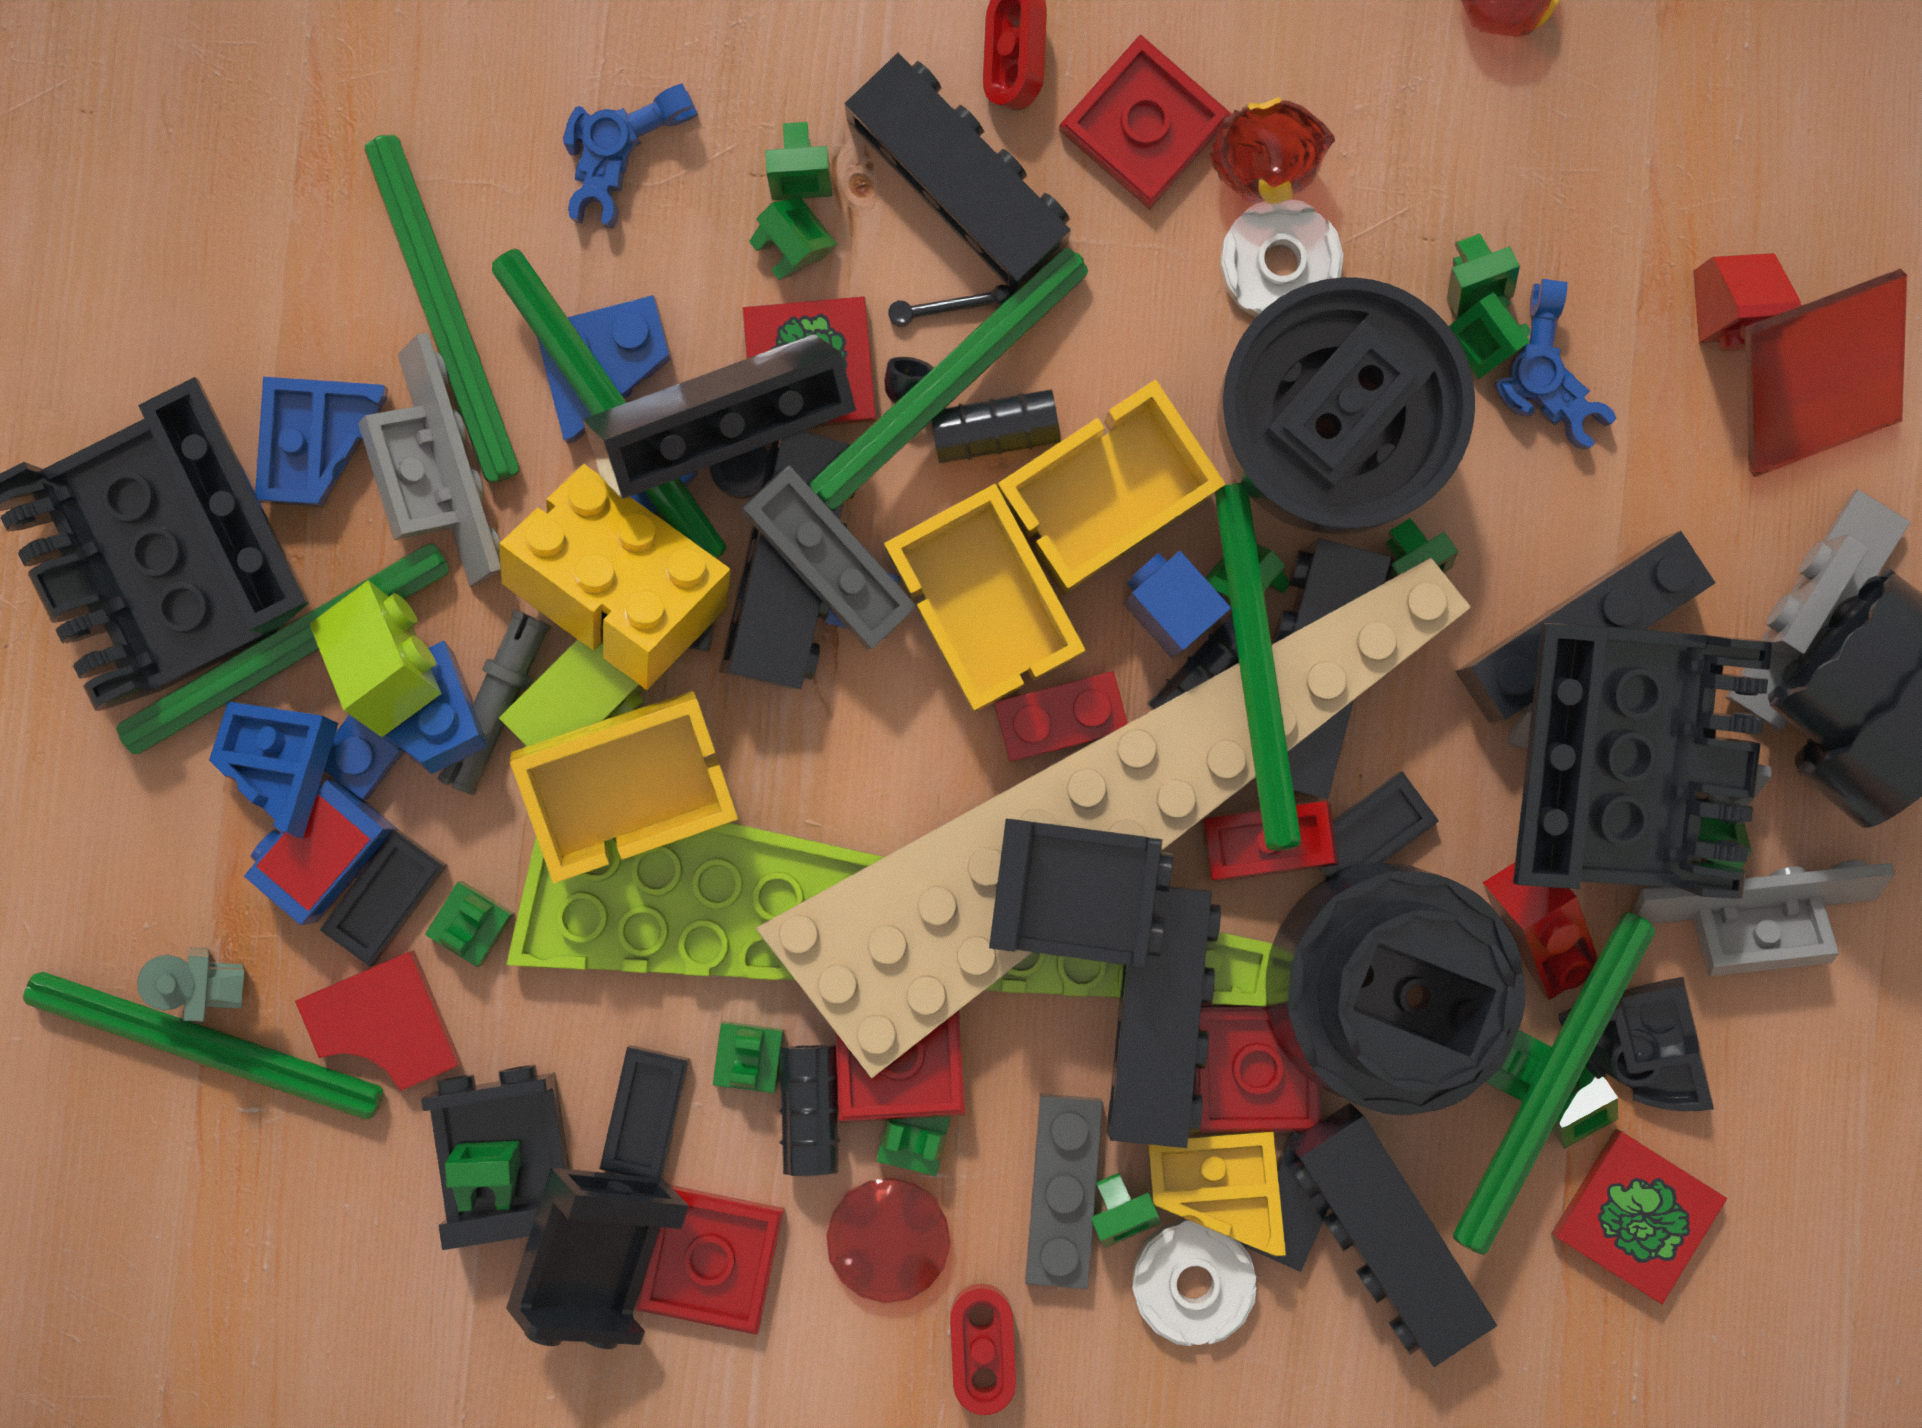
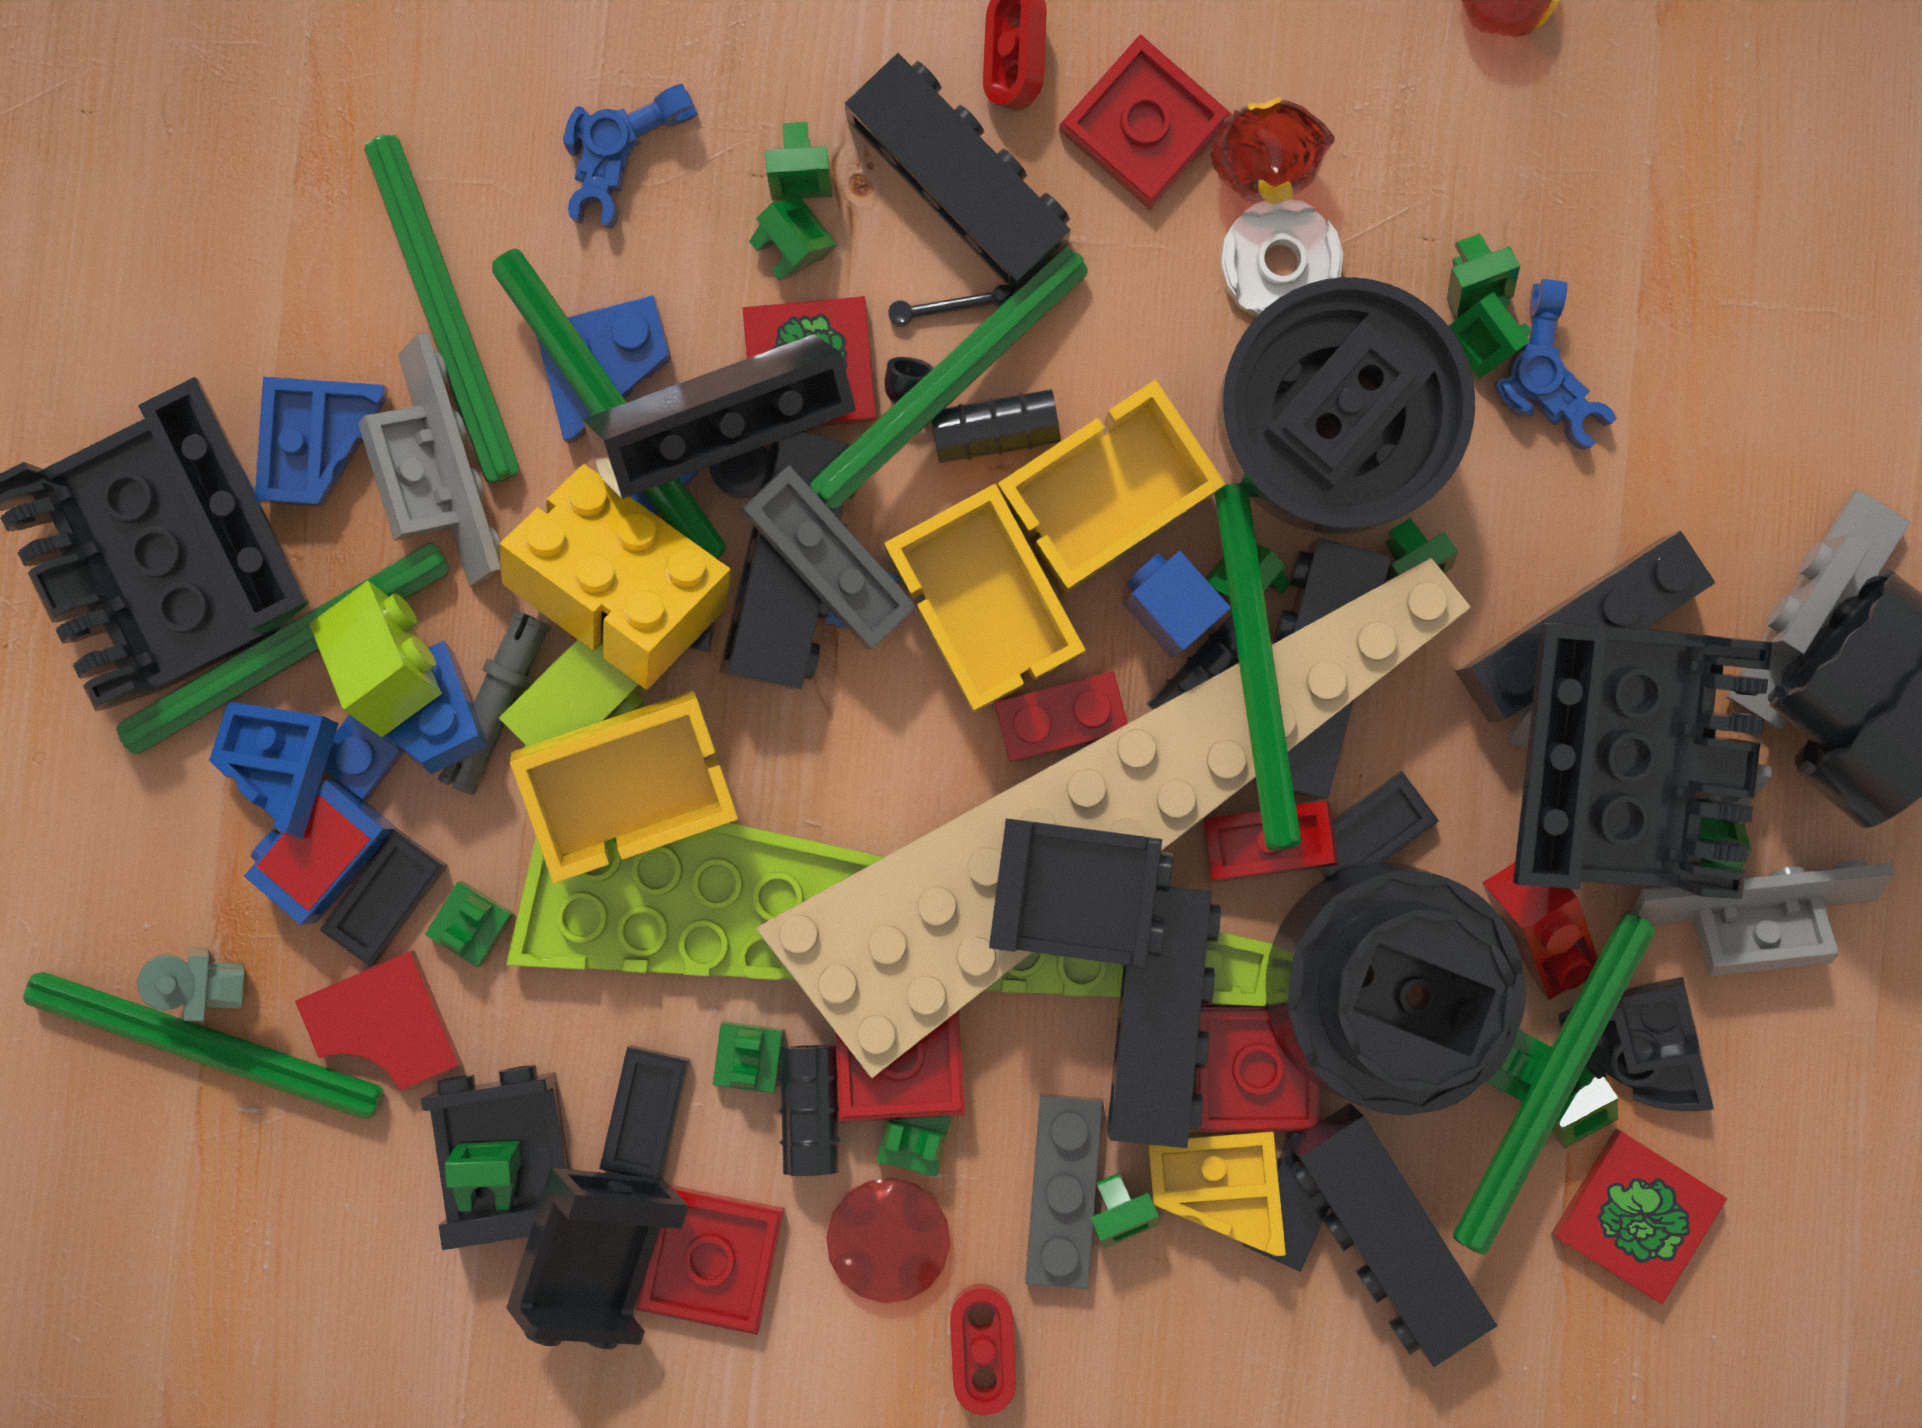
white tile [1132,1219,1256,1346] -> none
red slope [1693,253,1802,351] -> none
clear red piece [1745,268,1907,477] -> none

